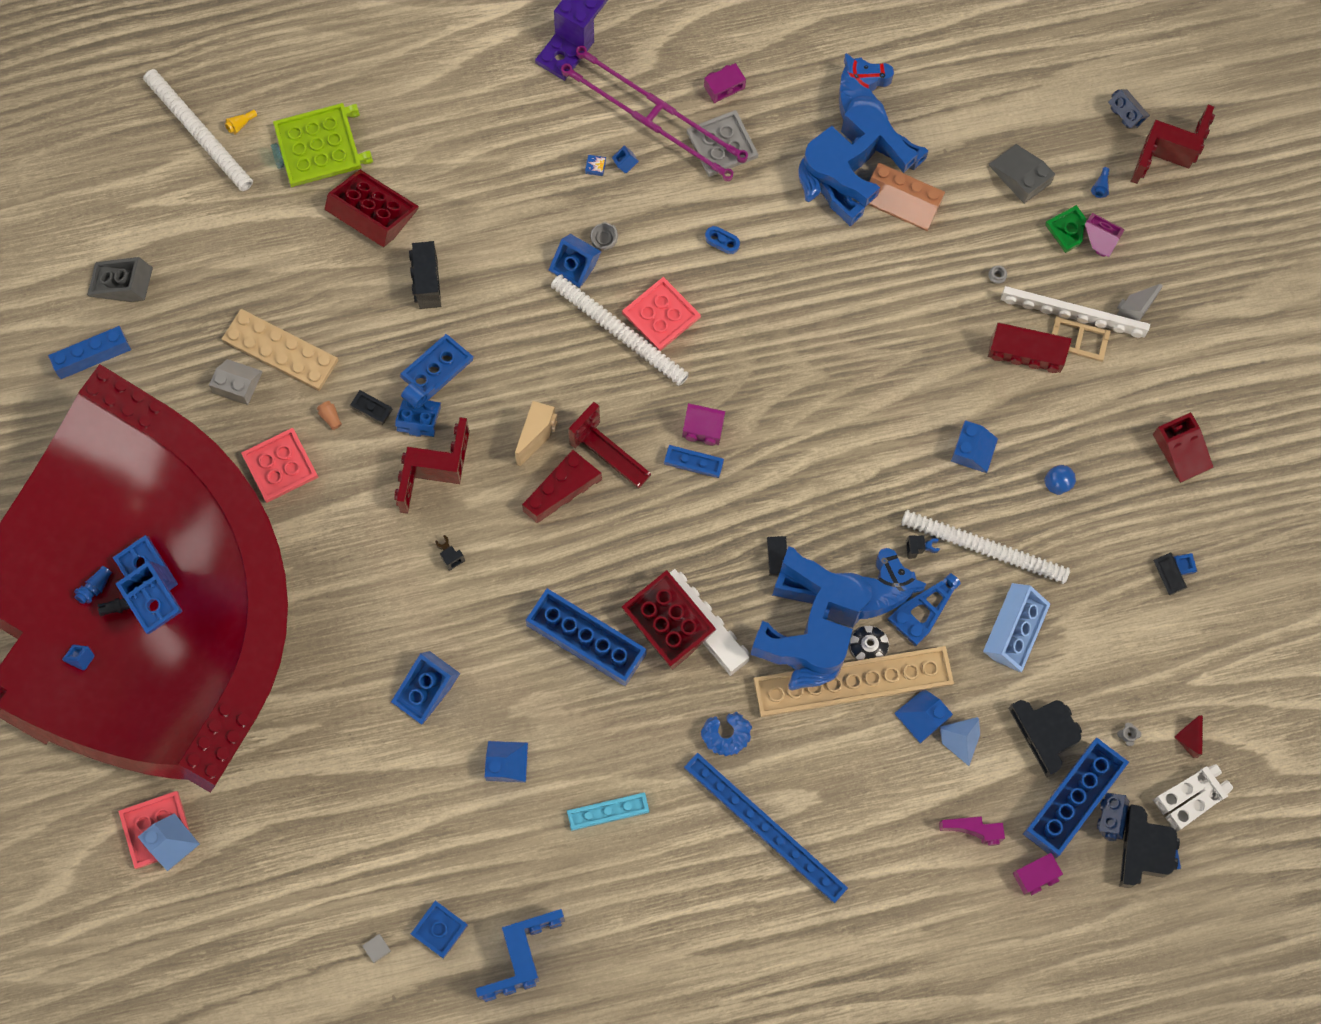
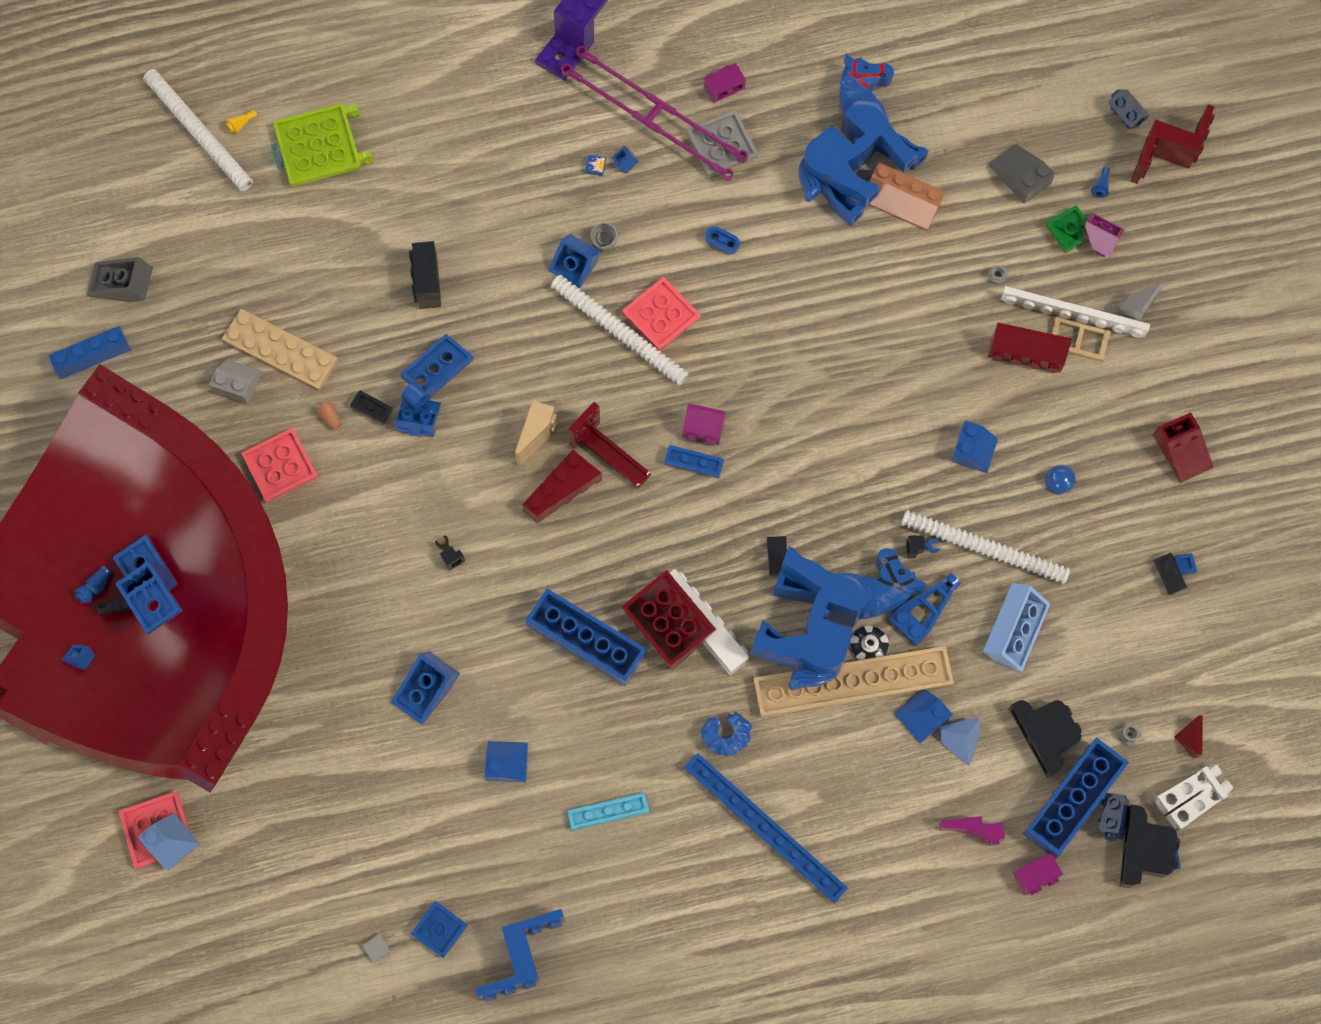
dark red slope [324,169,419,248] -> none
dark red bracket [394,417,470,514] -> none

